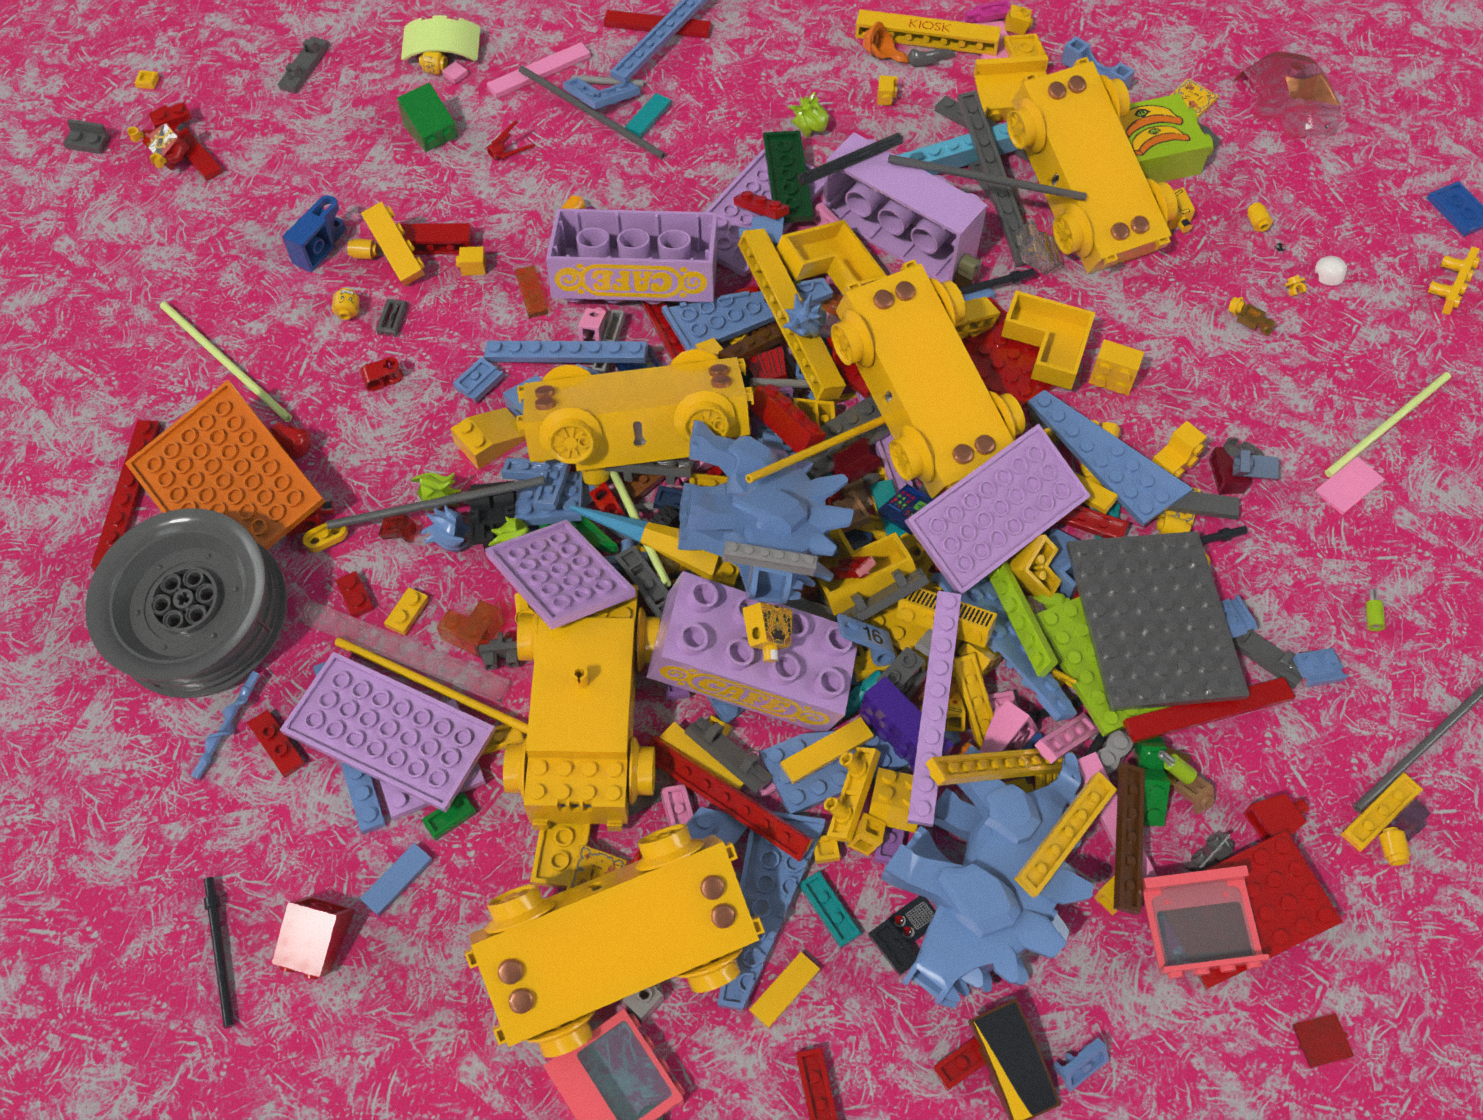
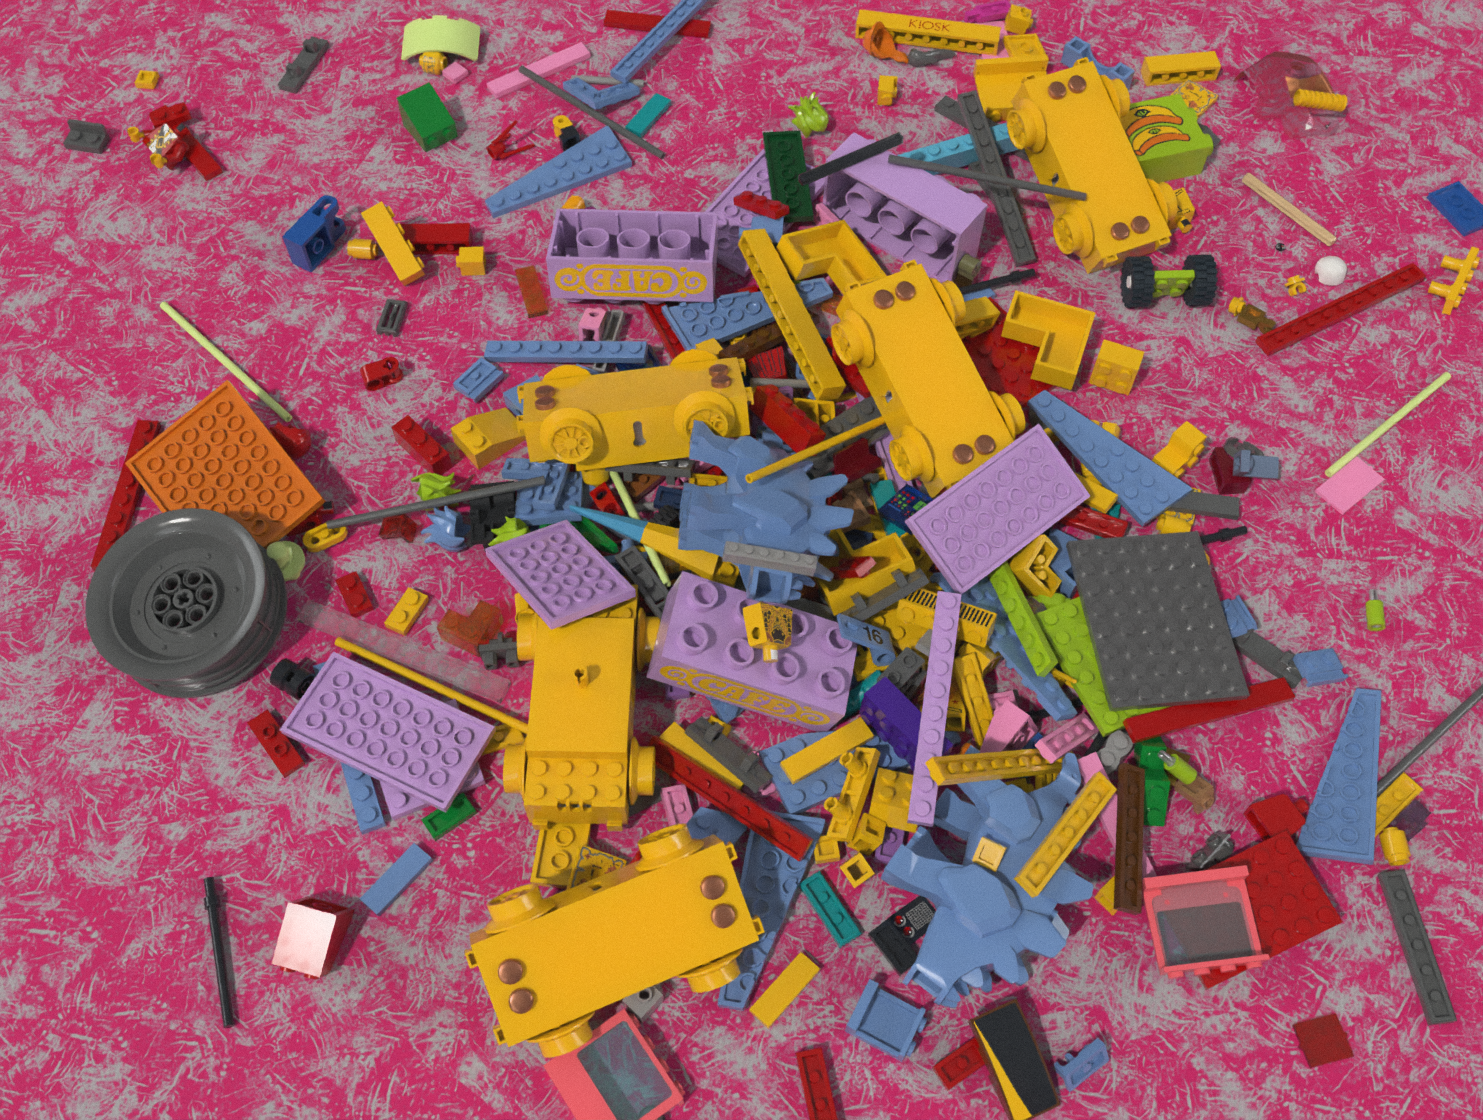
medium blue piece [191,671,261,780] -> none
yellow head [332,288,360,320] -> none
medium blue hair [783,294,827,338] -> none
clear hips [1015,220,1063,275] -> none
yellow brick [1247,202,1273,232] -> none
none -> yellowish green plate [266,541,305,581]
none -> black wheel [270,658,316,700]
none -> red brick [391,415,453,475]
none -> medium blue wing [485,126,632,218]
none -> black leg [553,115,580,152]
none -> yellow brick [840,851,875,888]
none -> medium blue panel [845,979,927,1062]
none -> yellow tile [972,836,1007,872]
none -> black plate [1120,254,1218,308]
none -> yellow brick [1141,51,1221,86]
none -> tan axle [1242,173,1337,247]
none -> red plate [1255,263,1426,356]
none -> yellow piece [1293,89,1347,112]
none -> medium blue wing [1296,688,1381,865]
none -> dark grey tile [1377,870,1457,1026]

